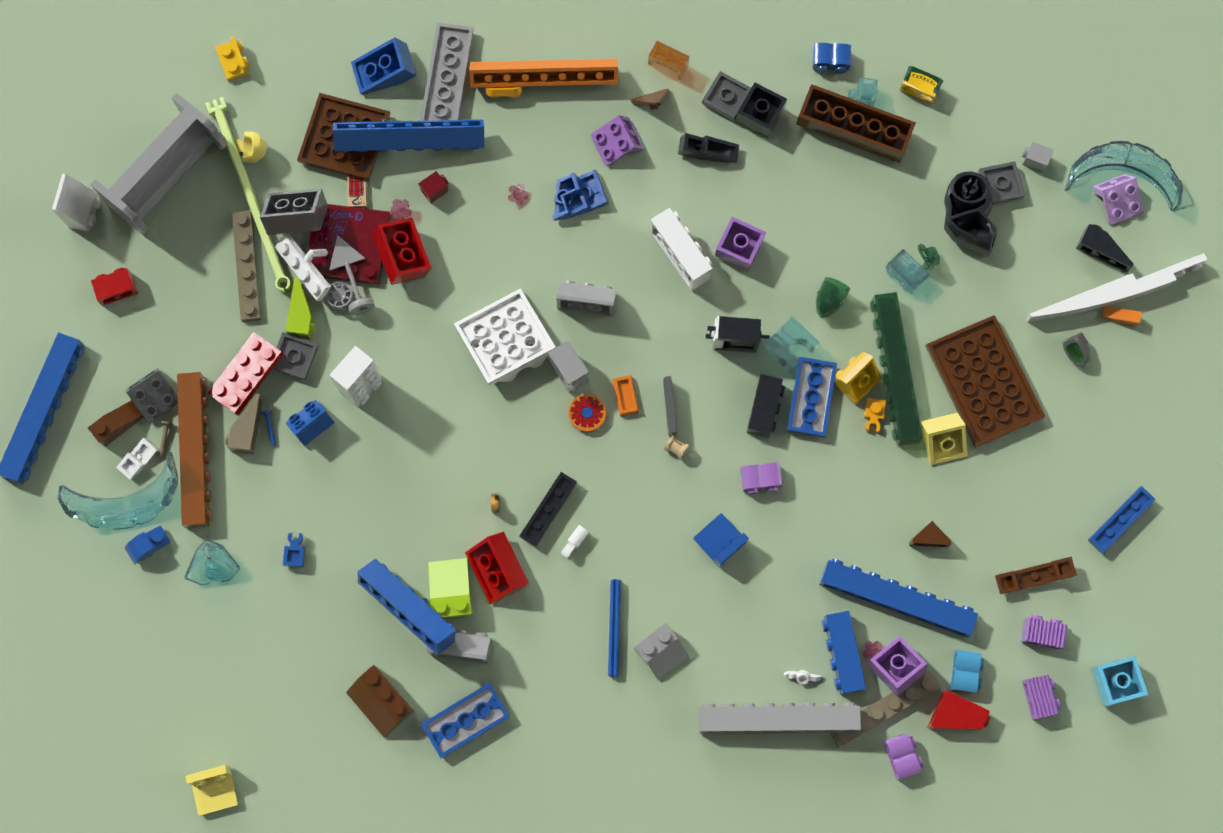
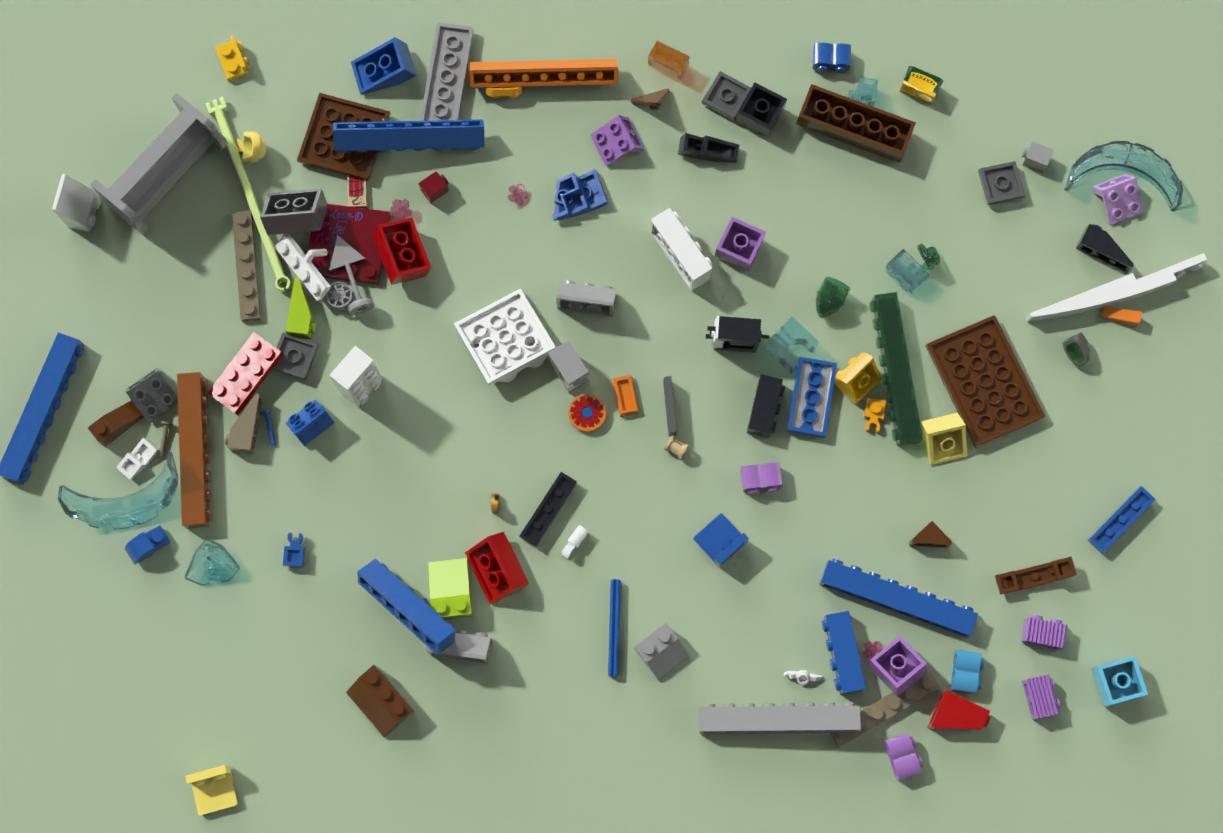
red brick [91,268,138,306] -> none
piece [421,682,510,759] -> none
black piece [944,171,998,256] -> none

